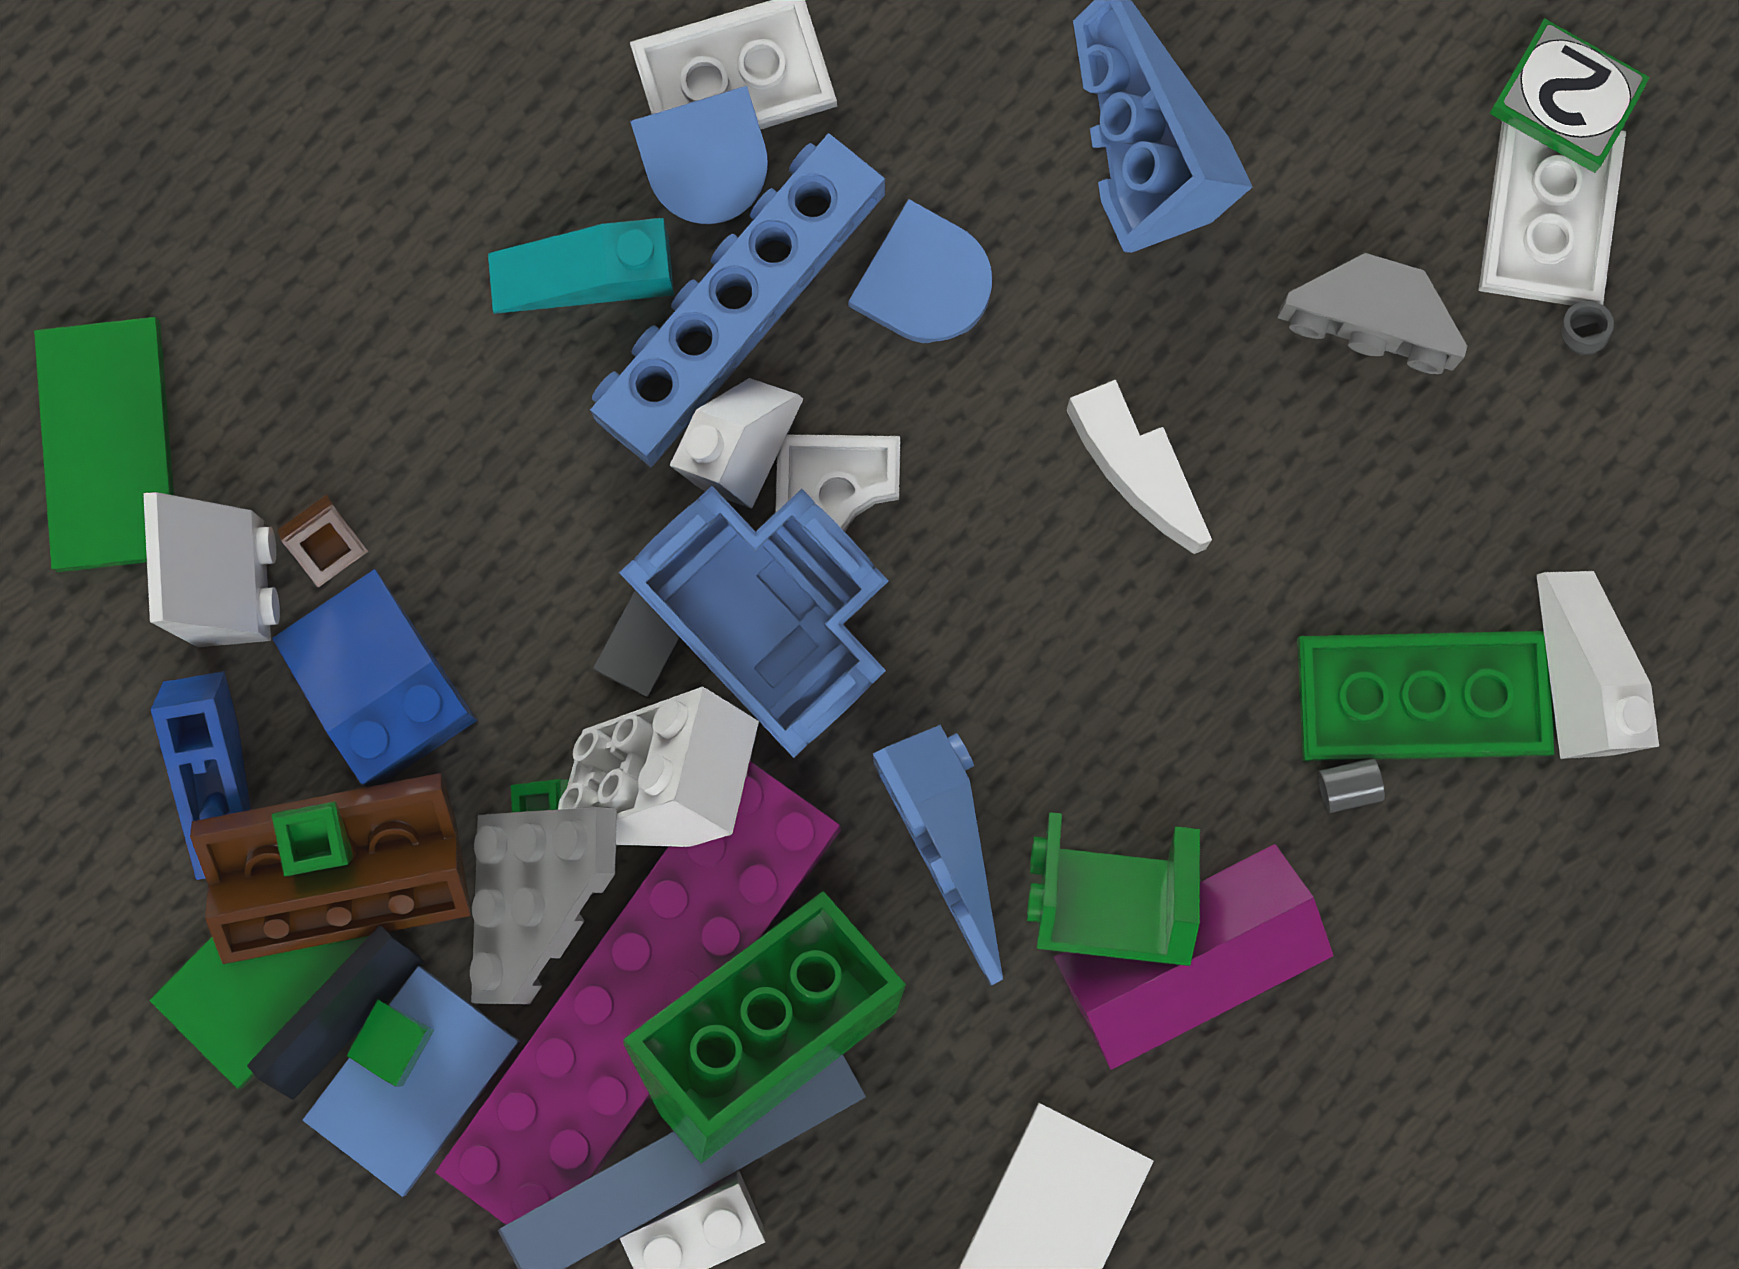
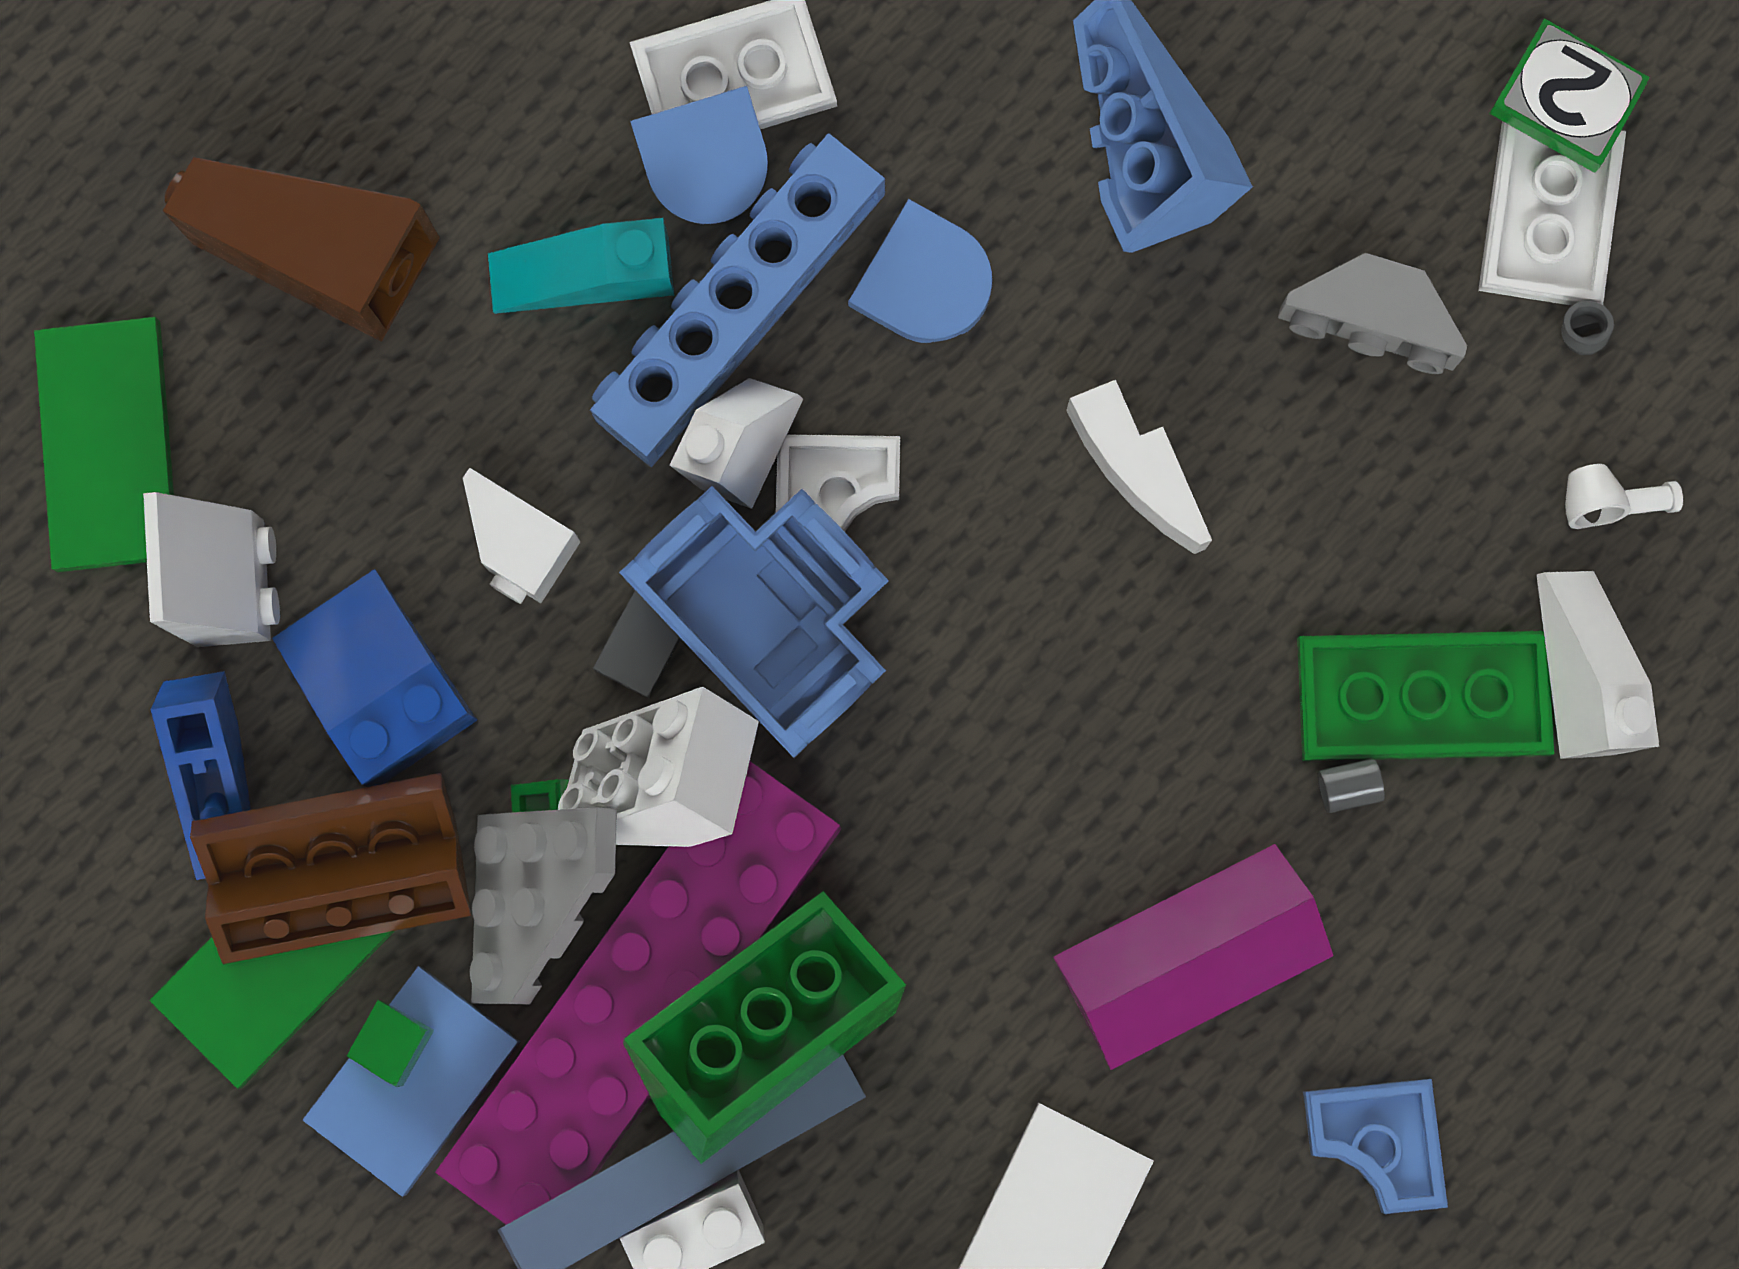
black tile [247,925,424,1100] -> none
green slope [271,801,353,877] -> none
reddish brown slope [277,495,368,587] -> none
medium blue wedge [873,725,1003,986] -> none
green panel [1027,812,1200,966] -> none
none -> reddish brown slope [163,157,440,342]
none -> white slope [463,468,580,604]
none -> medium blue tile [1303,1079,1448,1214]
none -> white bar [1565,464,1683,529]

